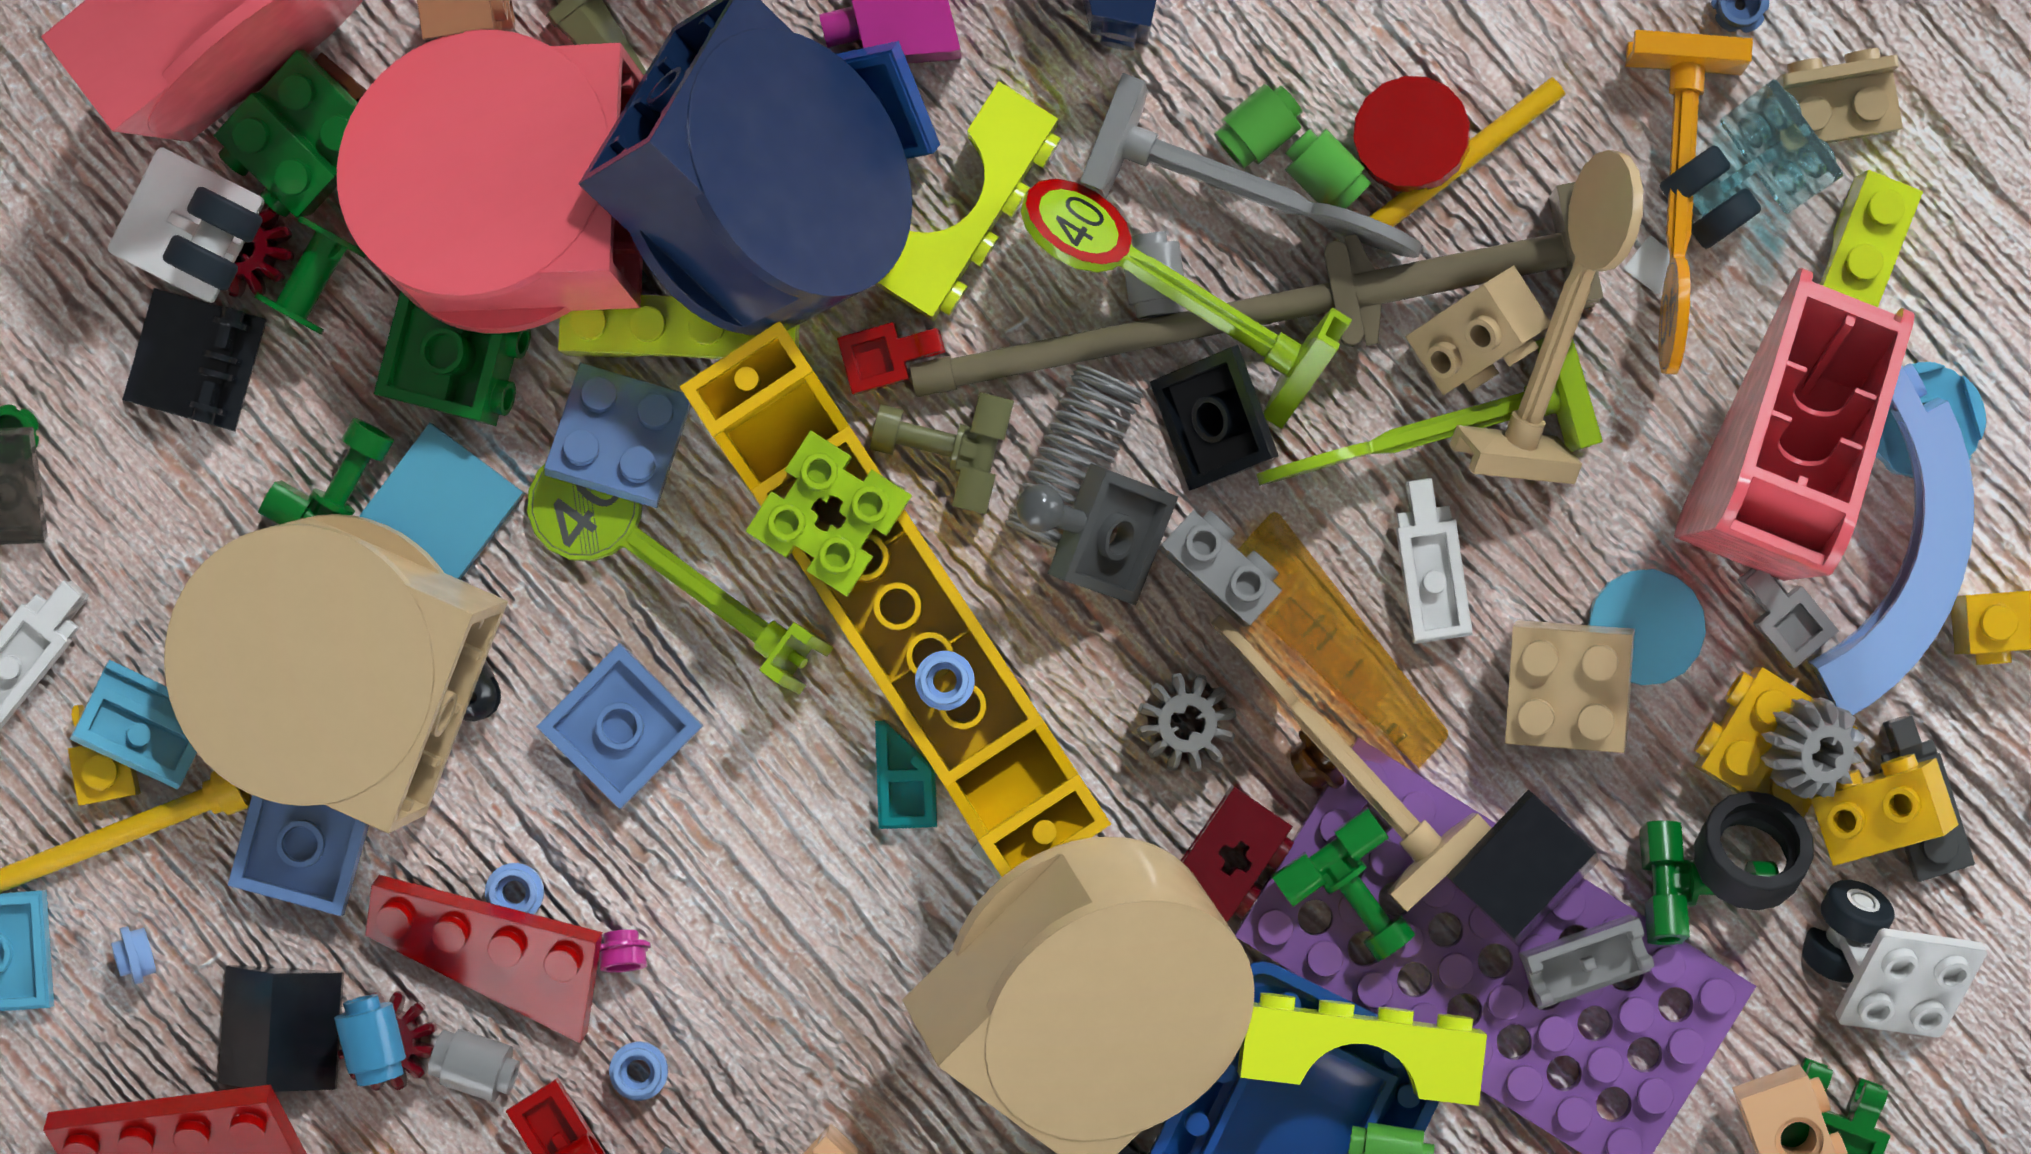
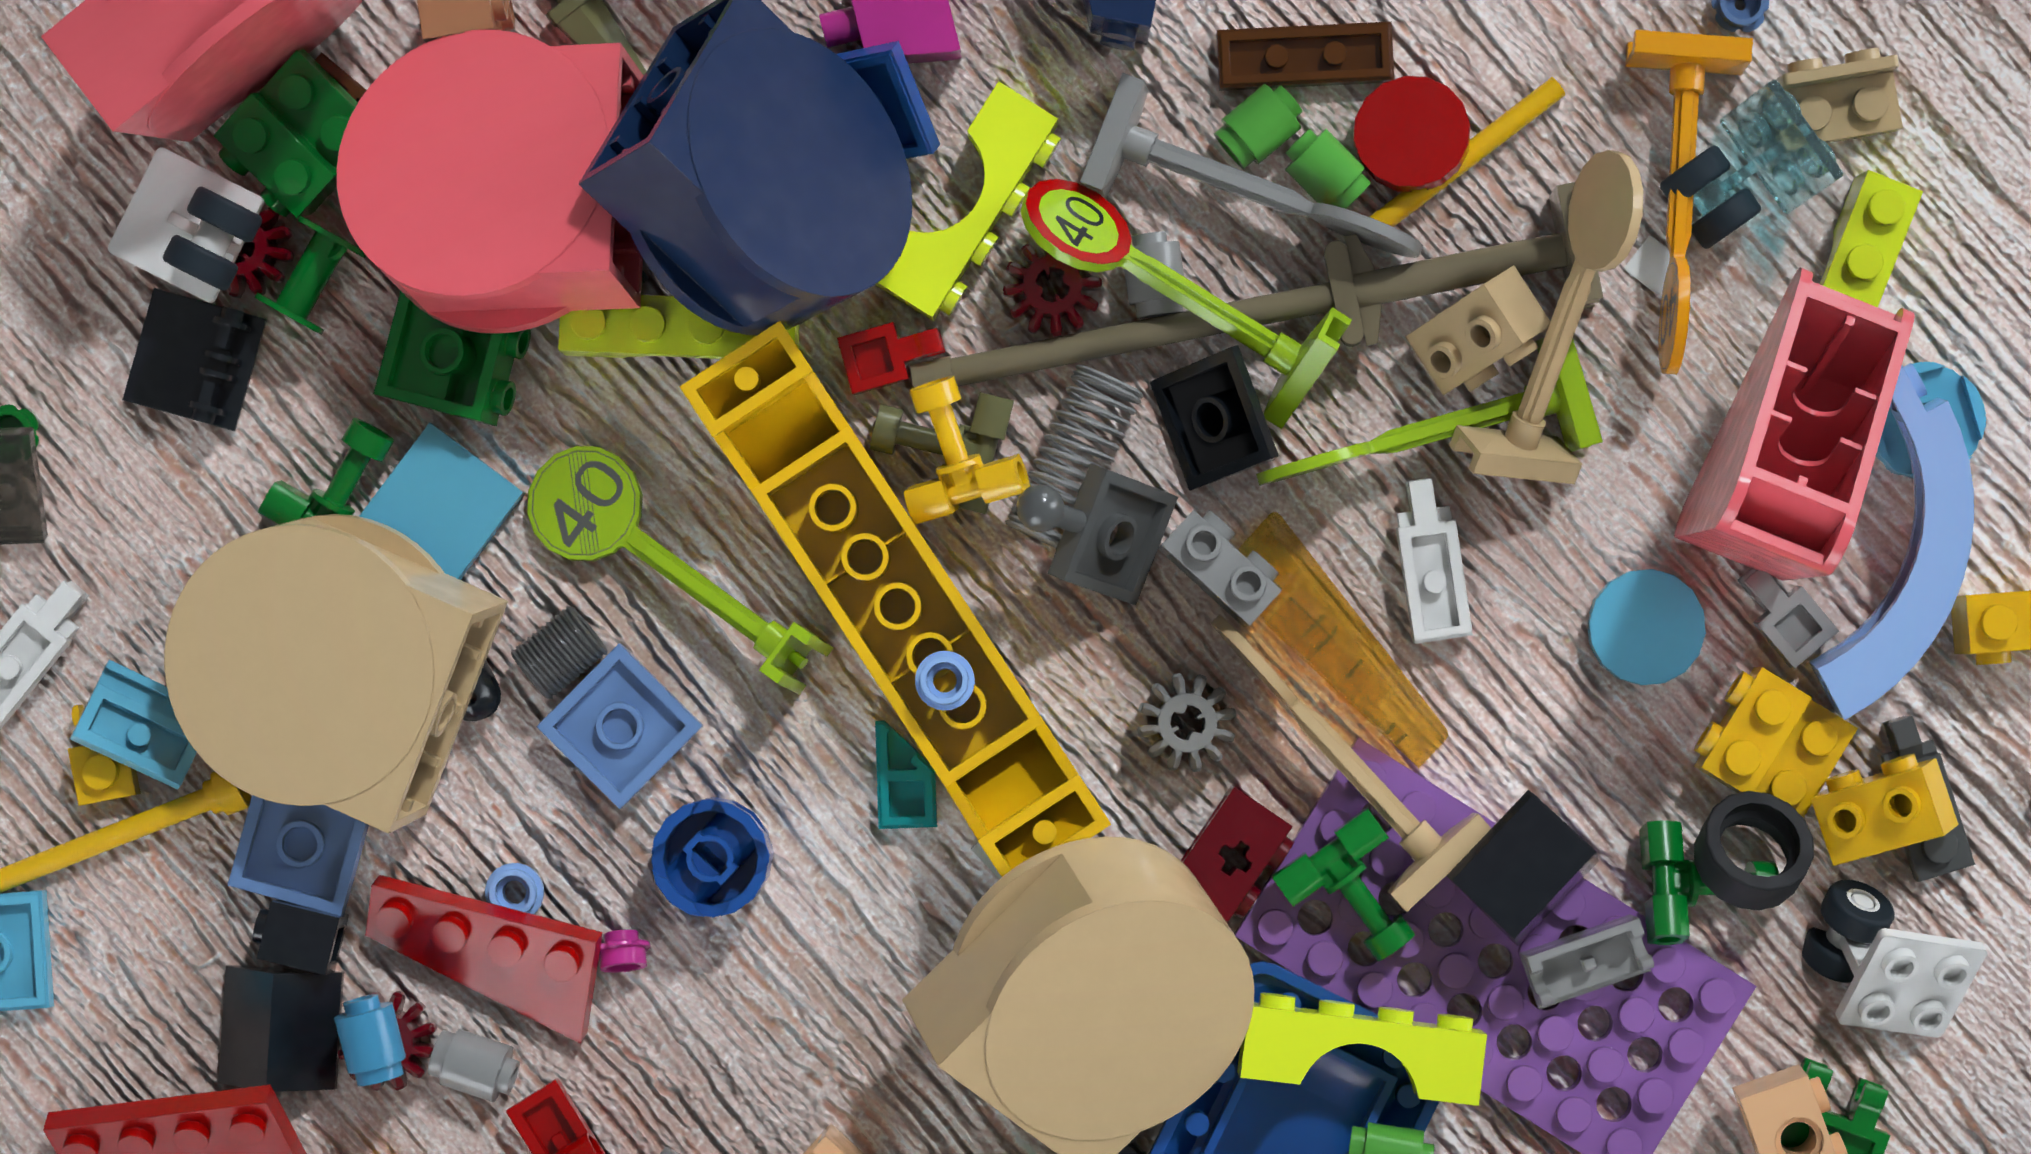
light blue plate [111,926,157,985] -> none
medium blue plate [544,362,691,508] -> none
light blue plate [609,1041,668,1101] -> none
lime brick [745,430,912,597] -> none
reddish brown plate [1290,729,1344,789] -> none
tan brick [1505,620,1635,753] -> none
light grey gear [1760,697,1865,799] -> none
none -> black brick [252,899,349,975]
none -> dark grey piece [511,606,608,699]
none -> blue brick [651,797,774,917]
none -> yellow bar [904,376,1030,525]
none -> dark red gear [1003,244,1102,337]
none -> reddish brown tile [1216,21,1395,91]

